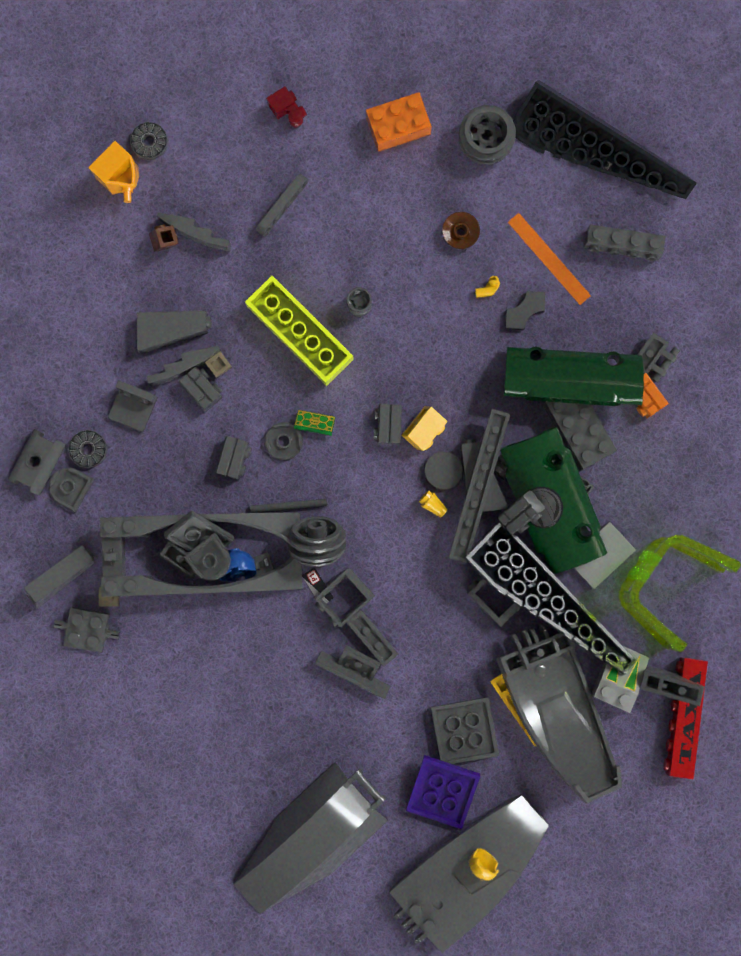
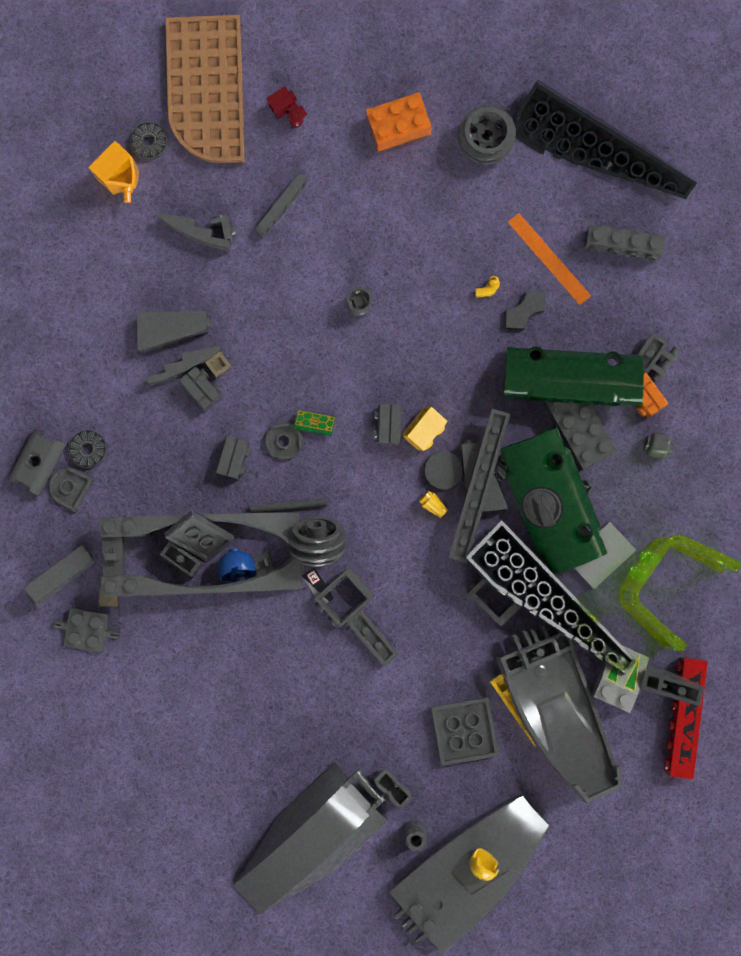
dark grey bracket [108,380,158,432] -> none
reddish brown brick [149,224,178,252] -> none
dark grey tile [184,533,231,580] -> none
neon yellow brick [245,276,354,386] -> none
dark grey bracket [315,645,391,699] -> none
dark purple plate [406,755,480,829] -> none
reddish brown dish [442,212,480,249] -> none
dark grey brick [498,491,545,535] -> none
none -> medium nougat plate [166,15,245,163]
none -> dark grey bracket [210,215,236,243]
none -> dark grey brick [371,769,412,808]
none -> dark grey plant [402,820,429,851]
none -> dark grey head [644,432,674,459]

